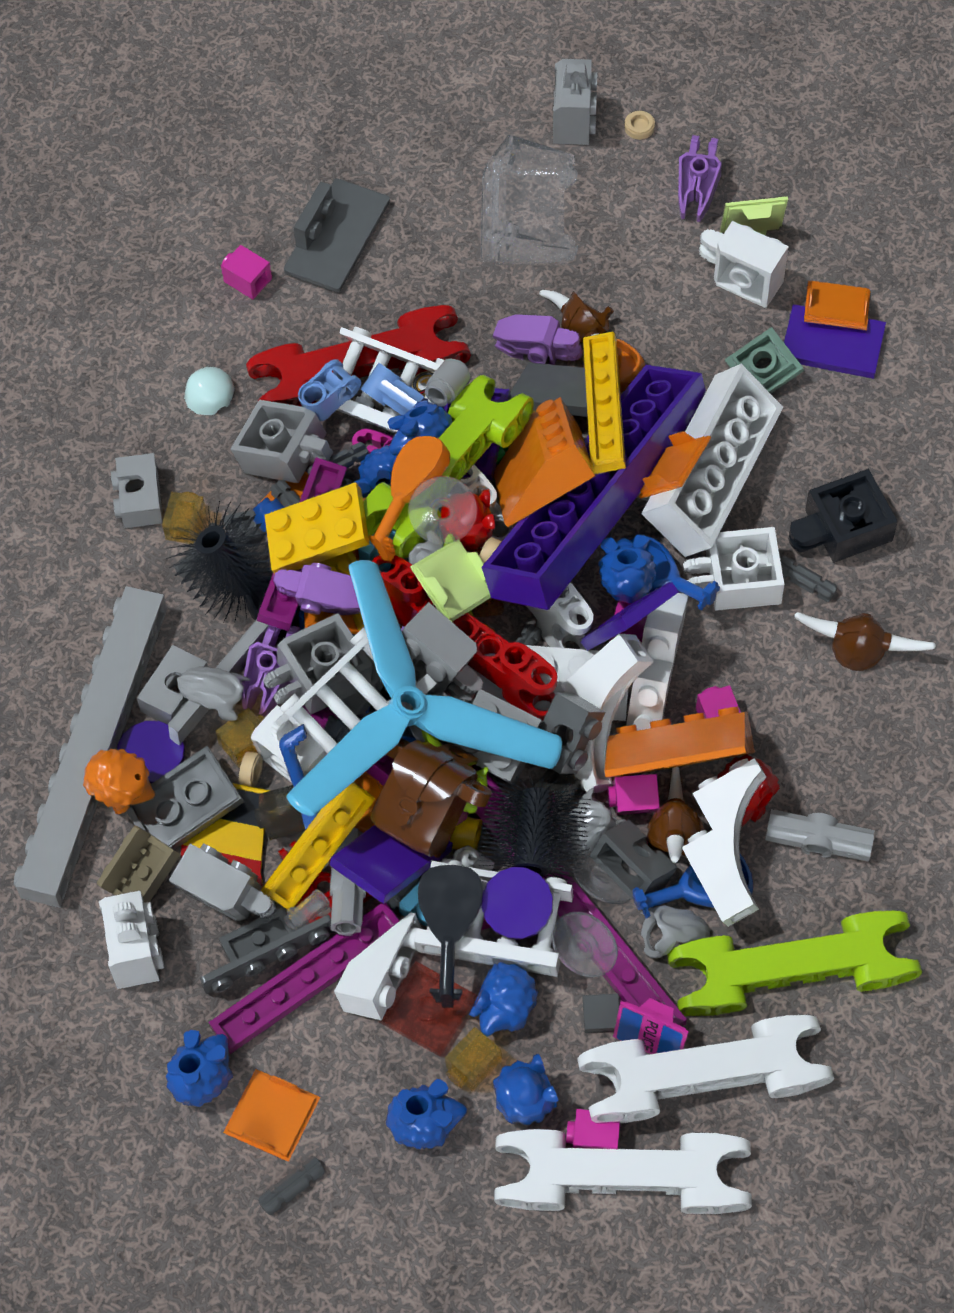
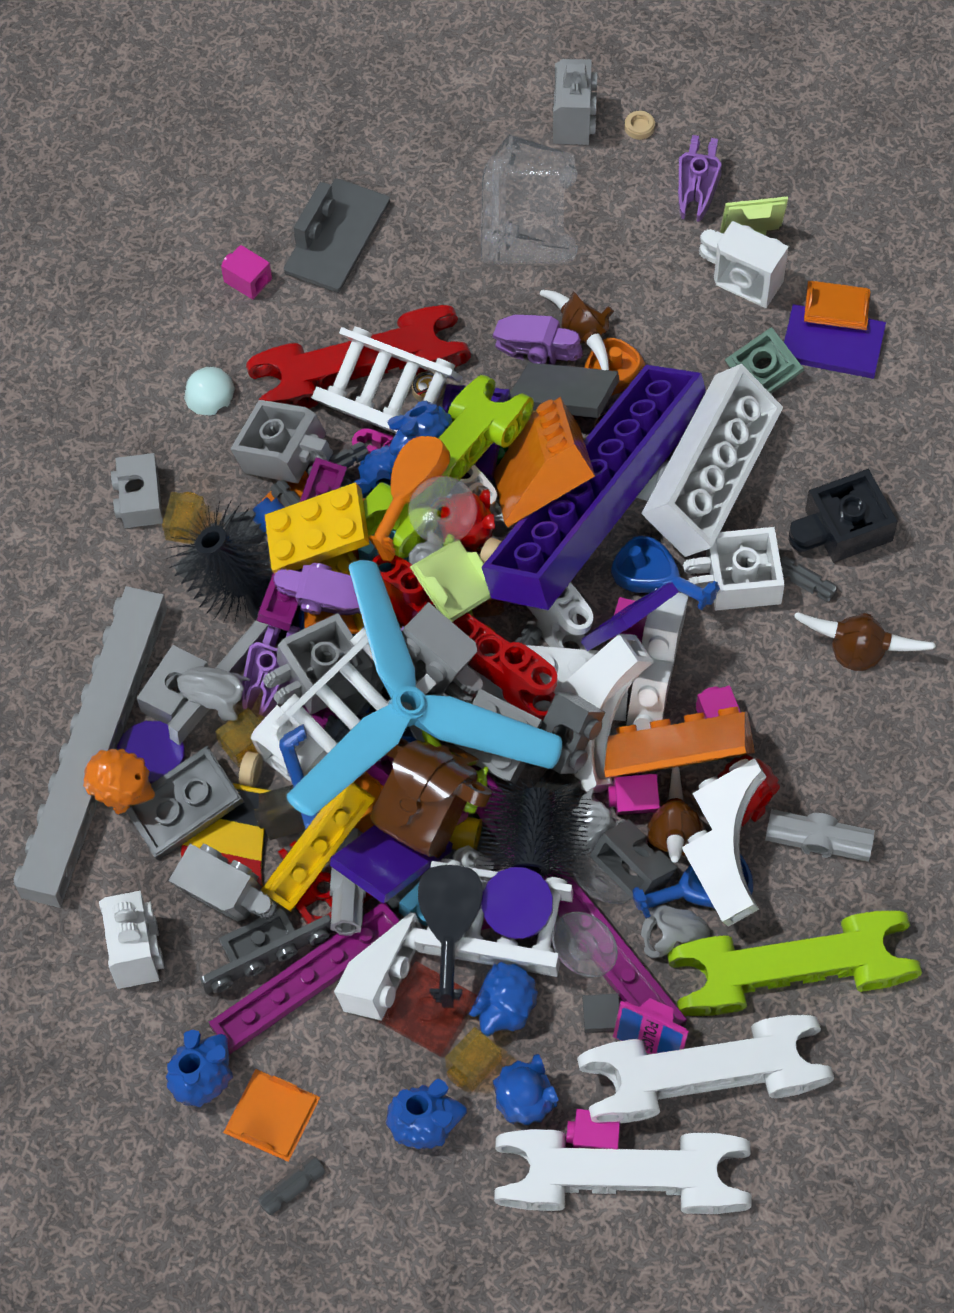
dark tan bracket [97,826,181,903] -> none
clear pin [284,890,330,931] -> none
medium blue piece [298,359,361,422] -> none
medium blue piece [361,363,428,415] -> none
light grey brick [425,359,471,406] -> none
yellow tile [583,332,626,474] -> none
blue animal [598,535,656,603] -> none
orange piece [639,431,711,499] -> none

